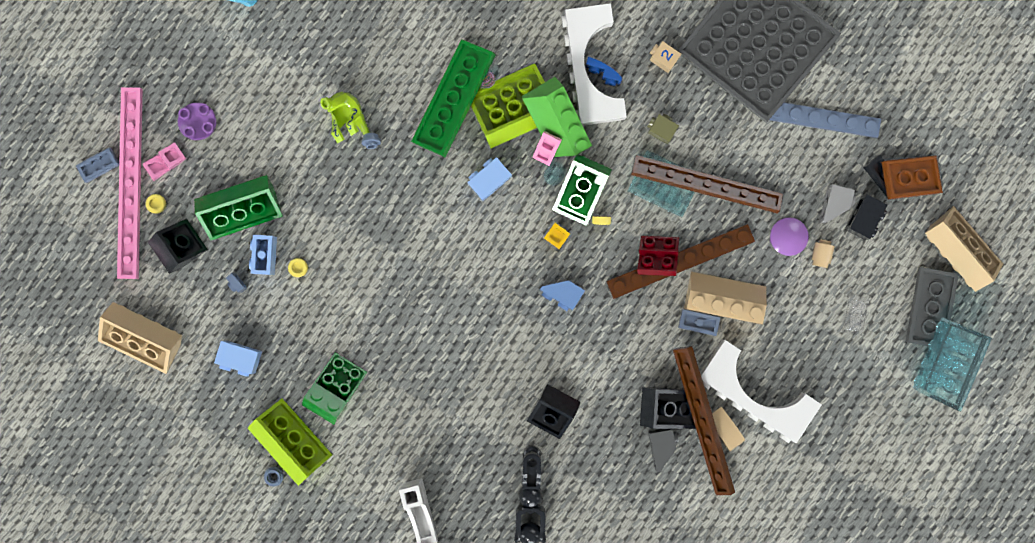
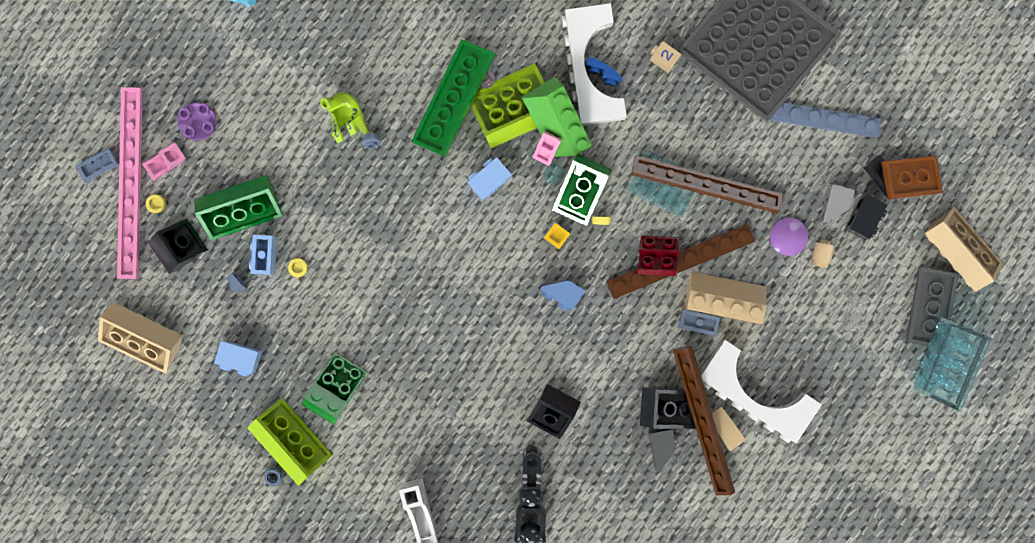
olive brick [647,114,679,144] -> none

